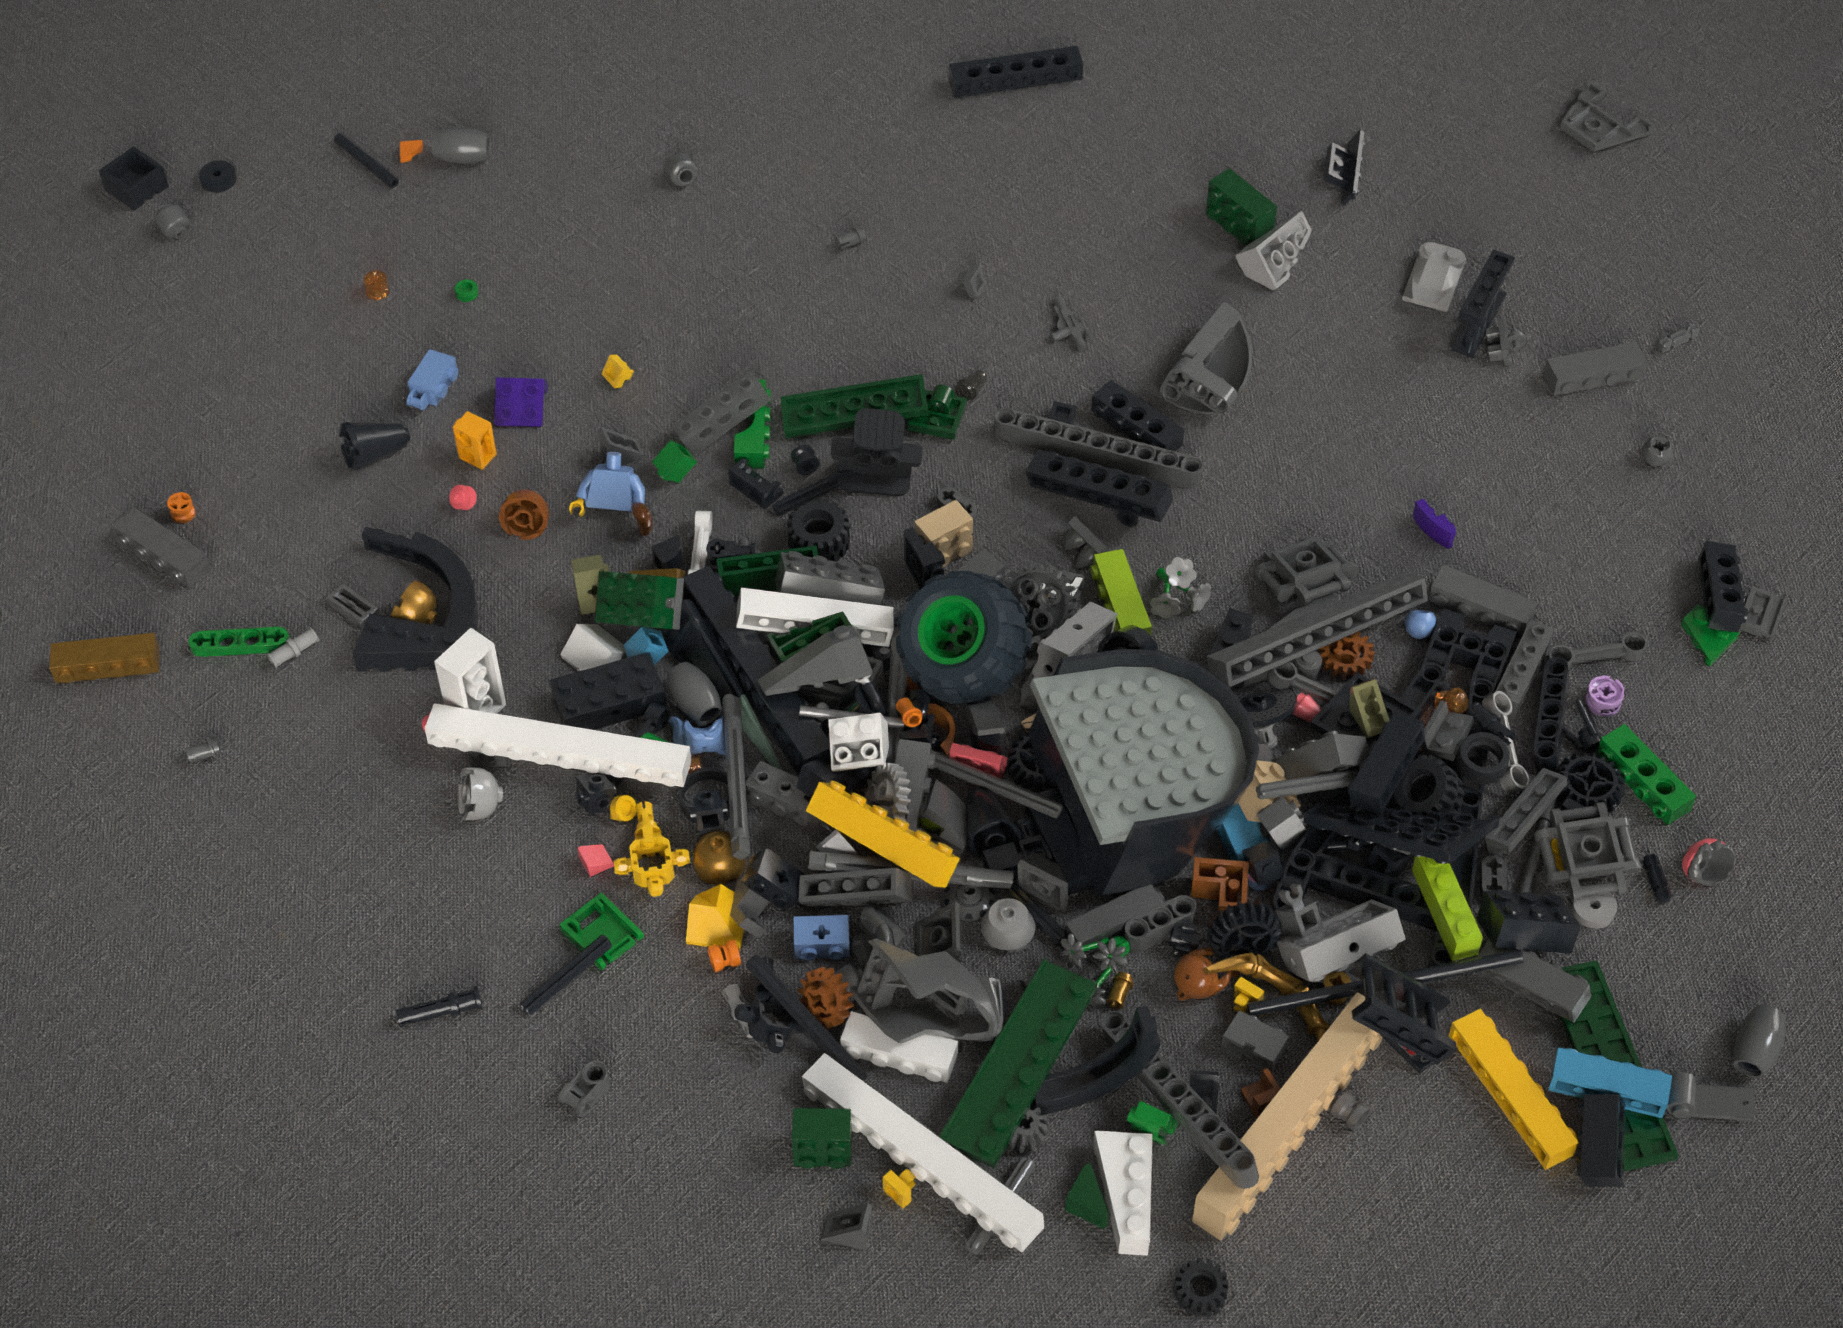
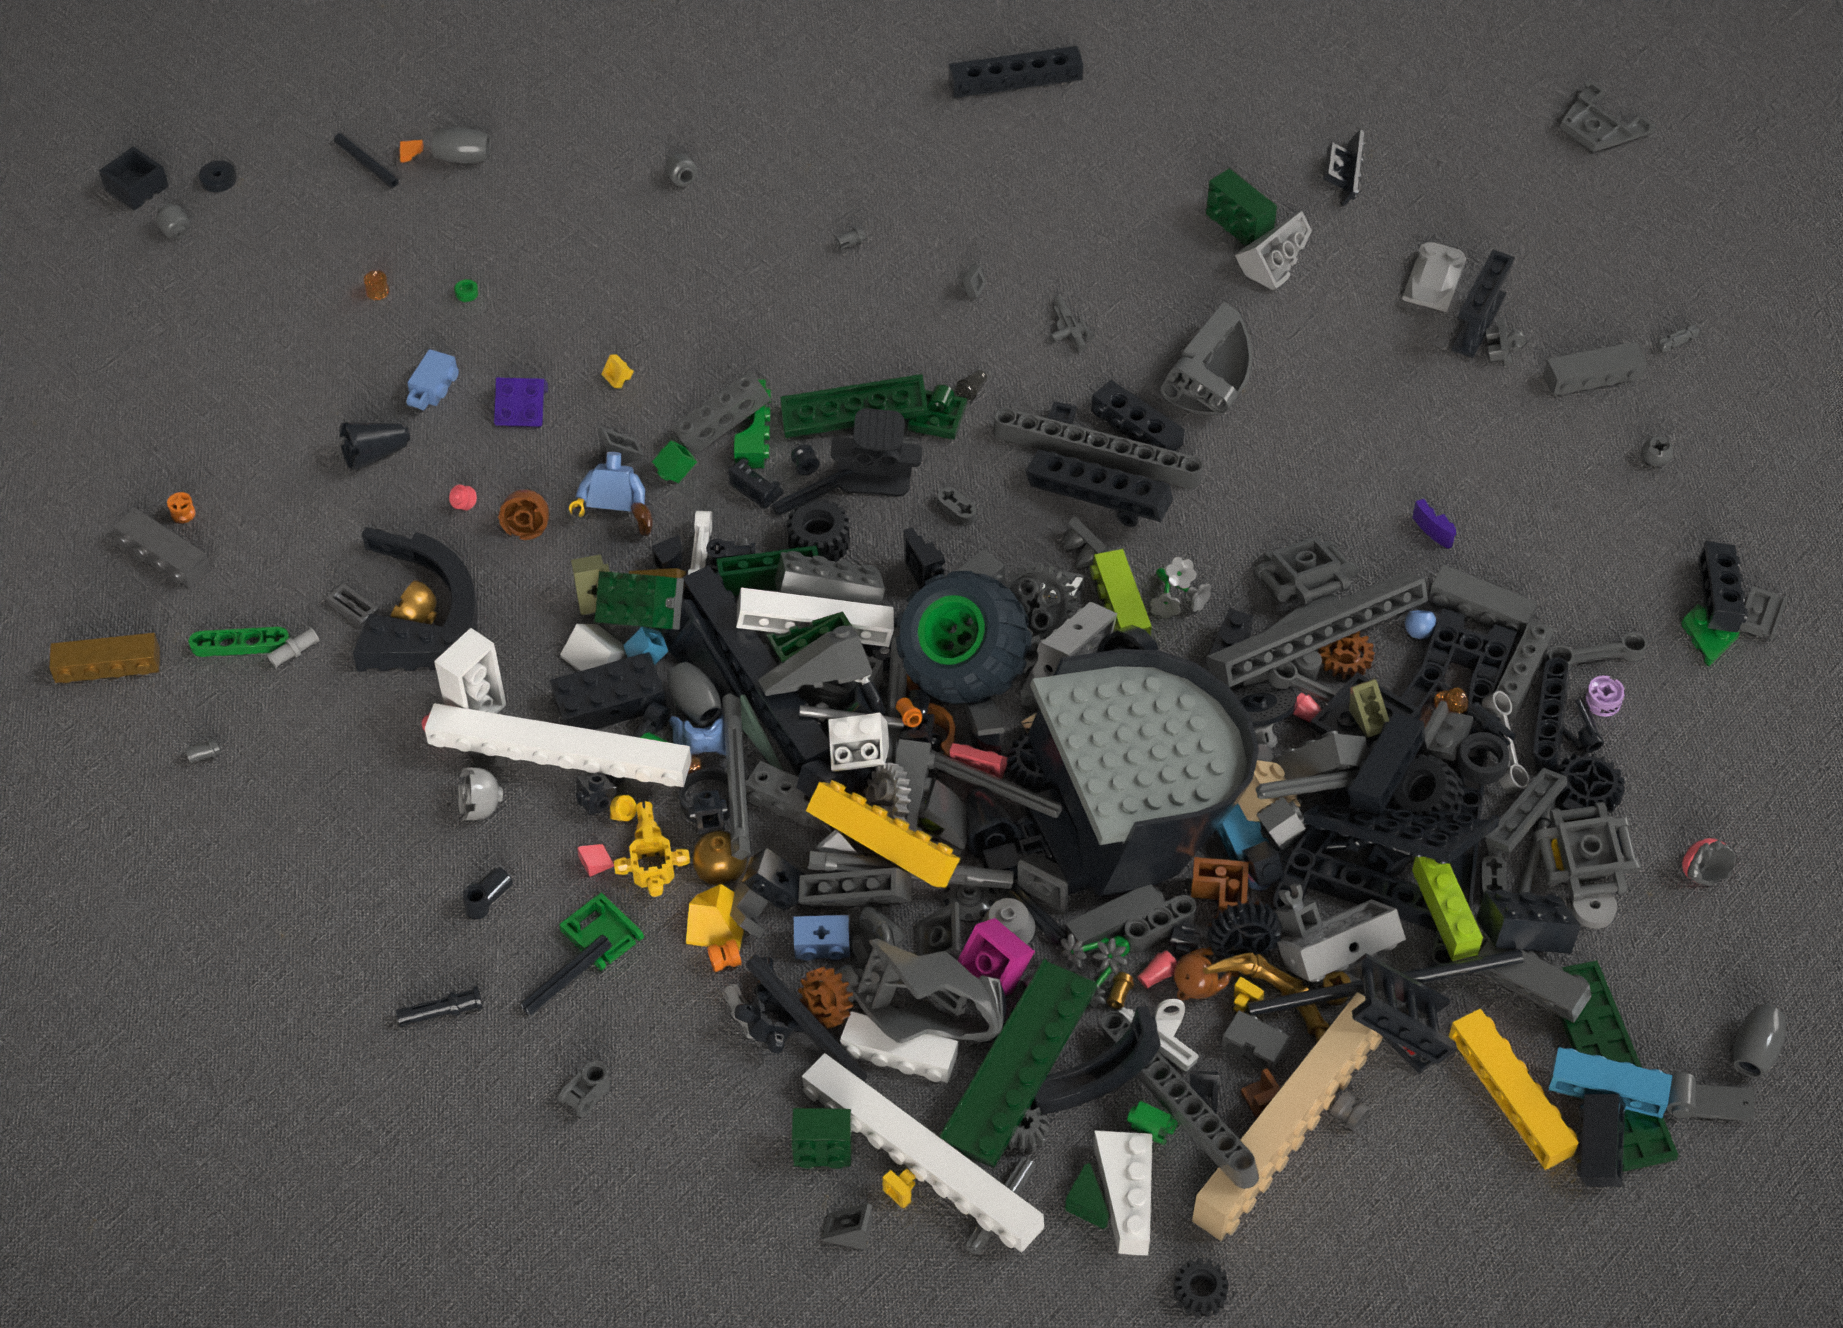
light orange brick [453,411,497,470] -> none
tan piece [915,500,973,567] -> none
green brick [1596,724,1697,826] -> none
black axle [1643,854,1672,904] -> none
none -> black piece [462,867,513,919]
none -> dark pink brick [957,918,1035,997]
none -> white piece [1119,999,1199,1071]
none -> coral cone [1137,950,1177,989]

